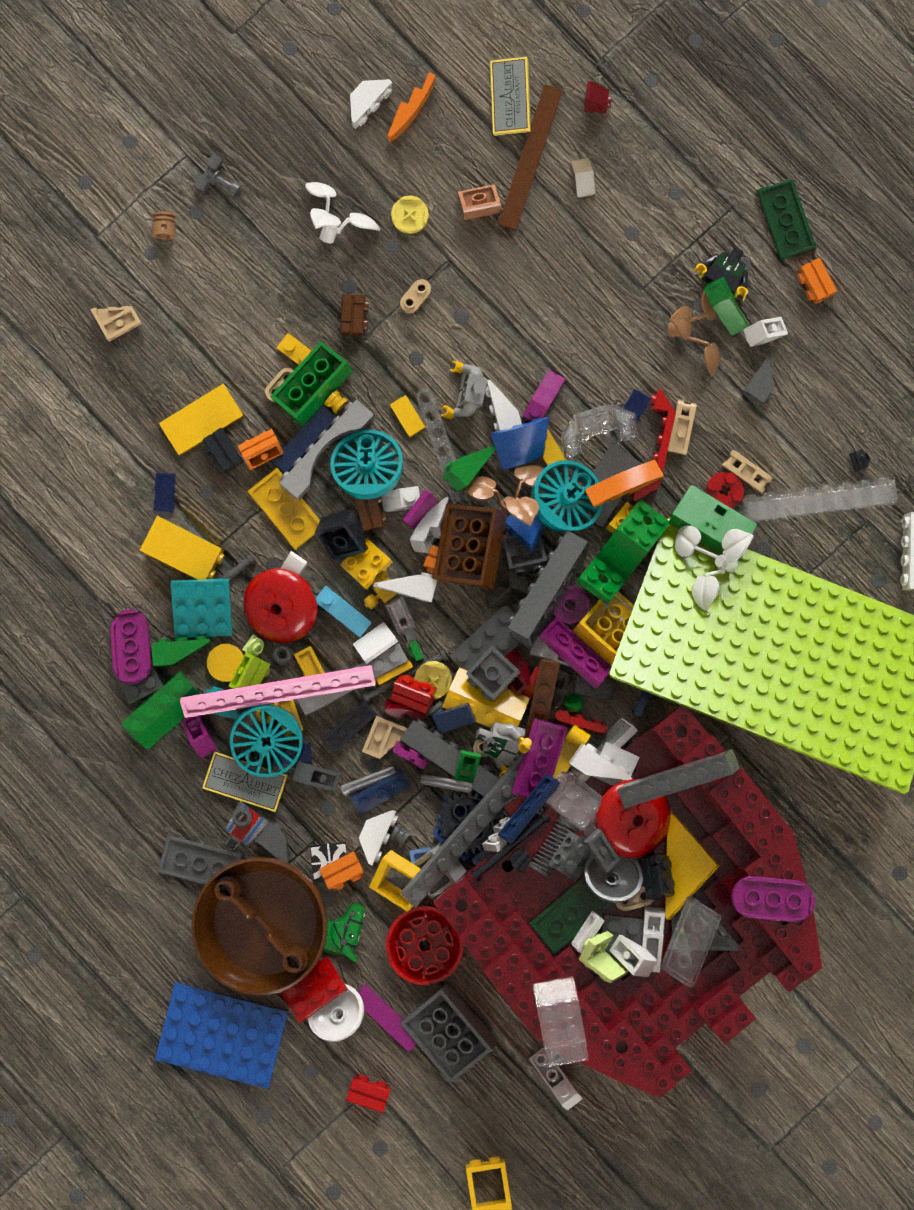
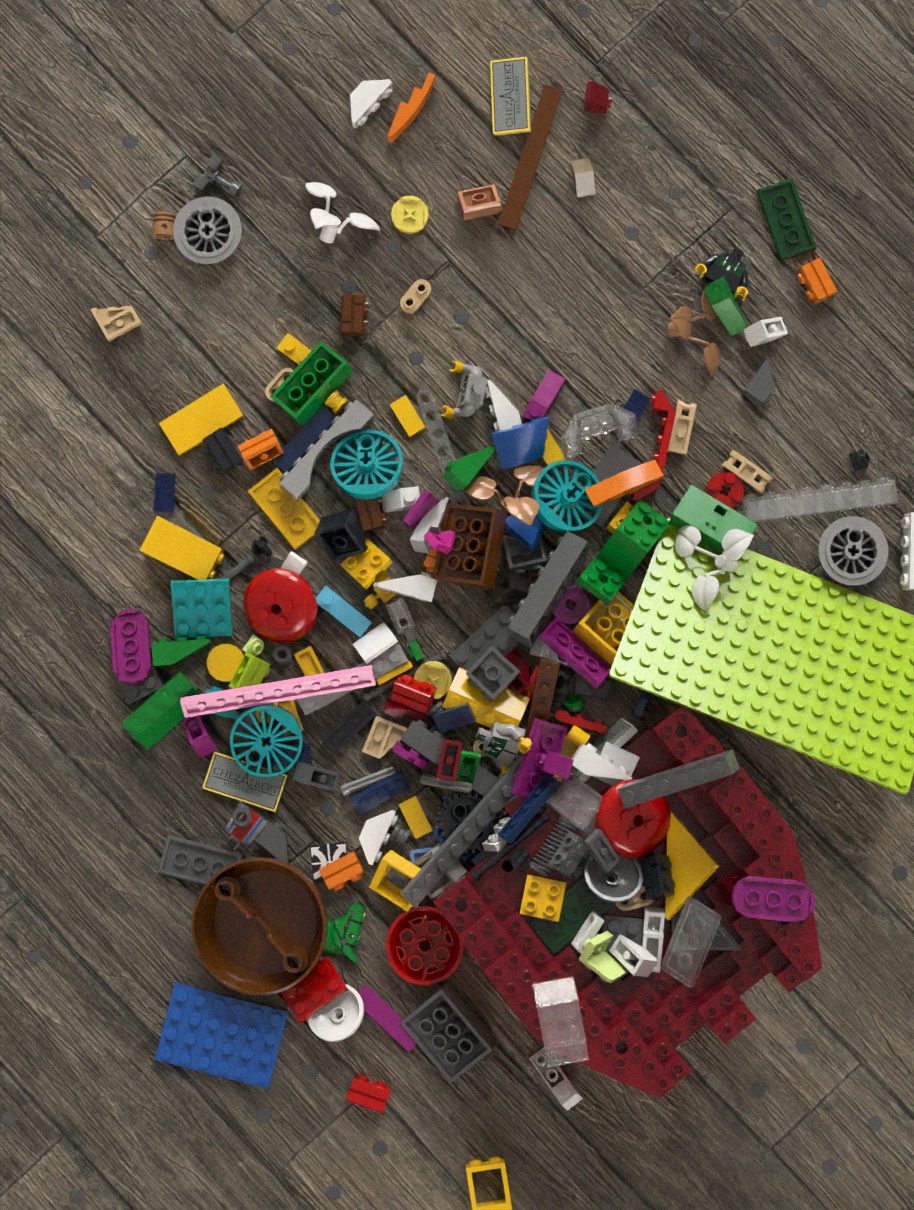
none -> light grey piece [173,197,242,264]
none -> black plate [251,536,272,557]
none -> yellow tile [398,796,433,839]
none -> dark pink tile [423,531,455,554]
none -> dark red brick [435,738,463,782]
none -> yellow plate [520,874,567,922]
none -> magenta slope [538,749,574,779]
none -> light grey piece [819,516,888,586]

